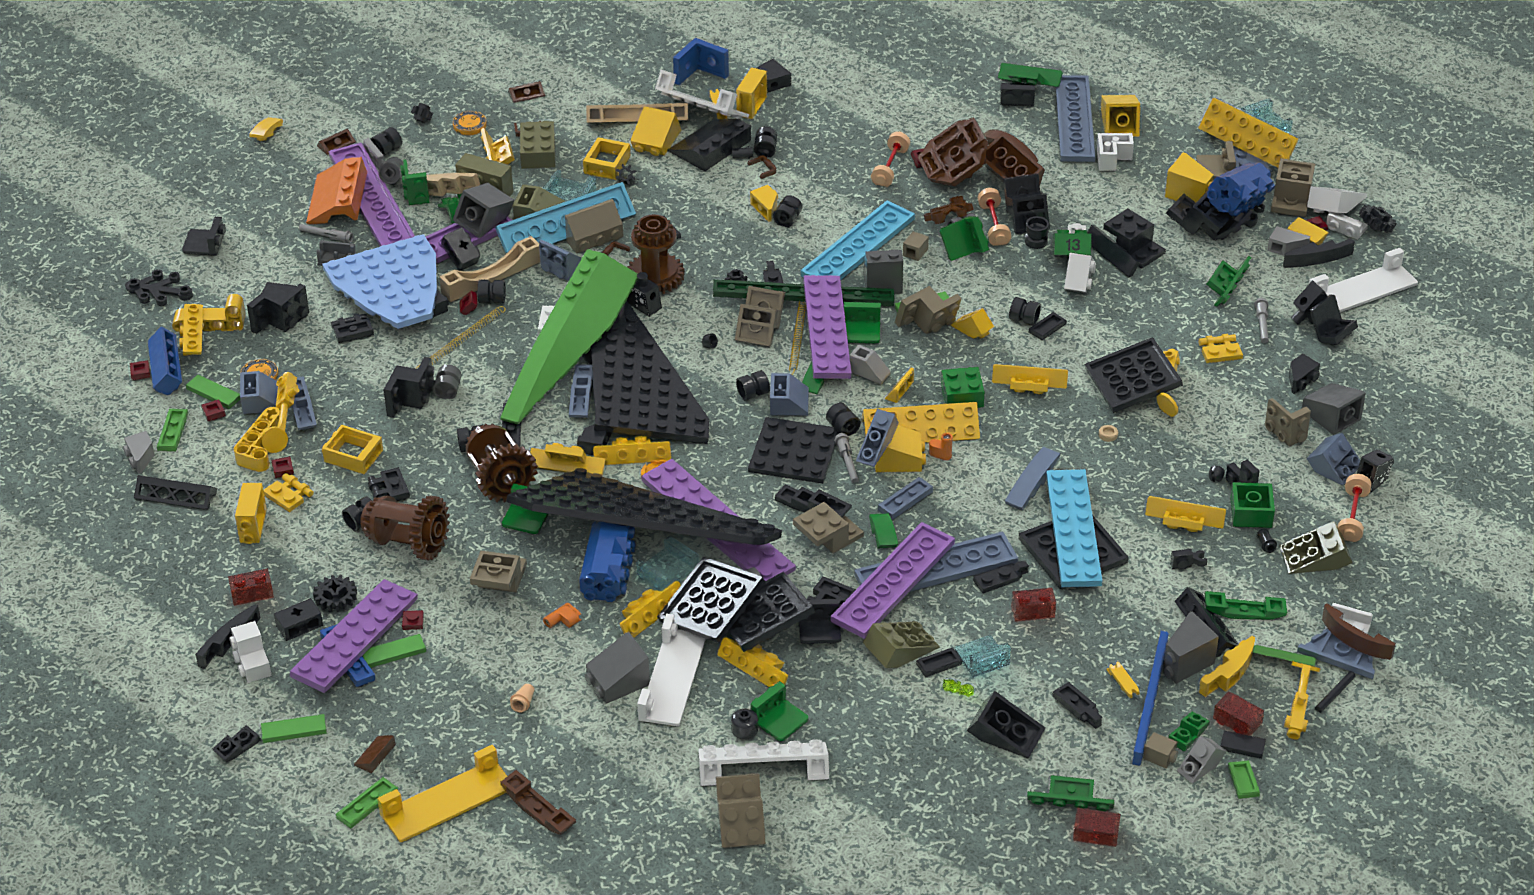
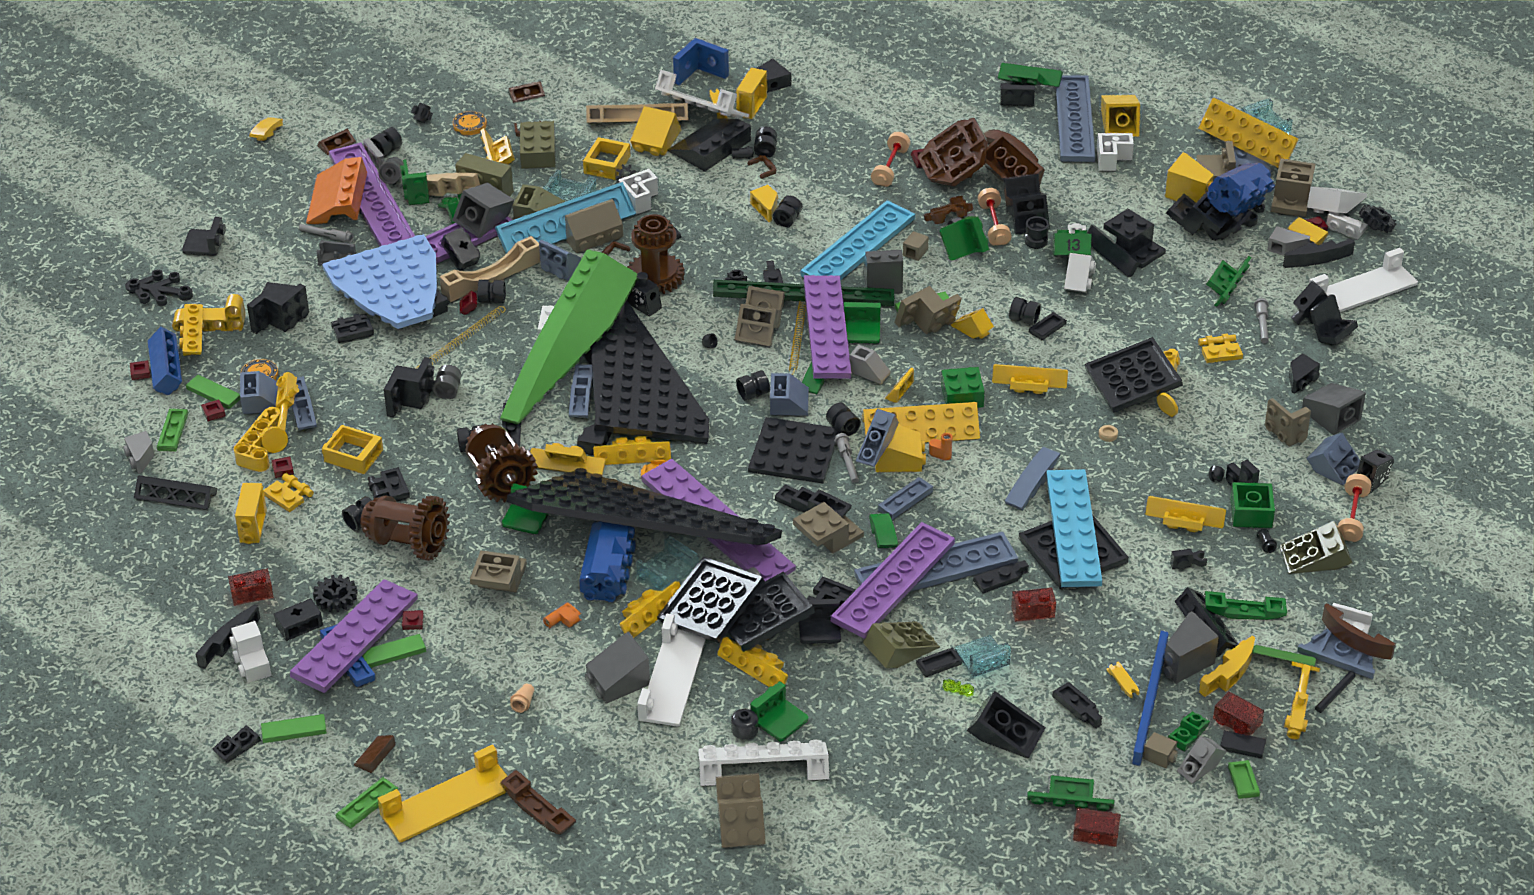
none -> white brick [619,169,658,214]

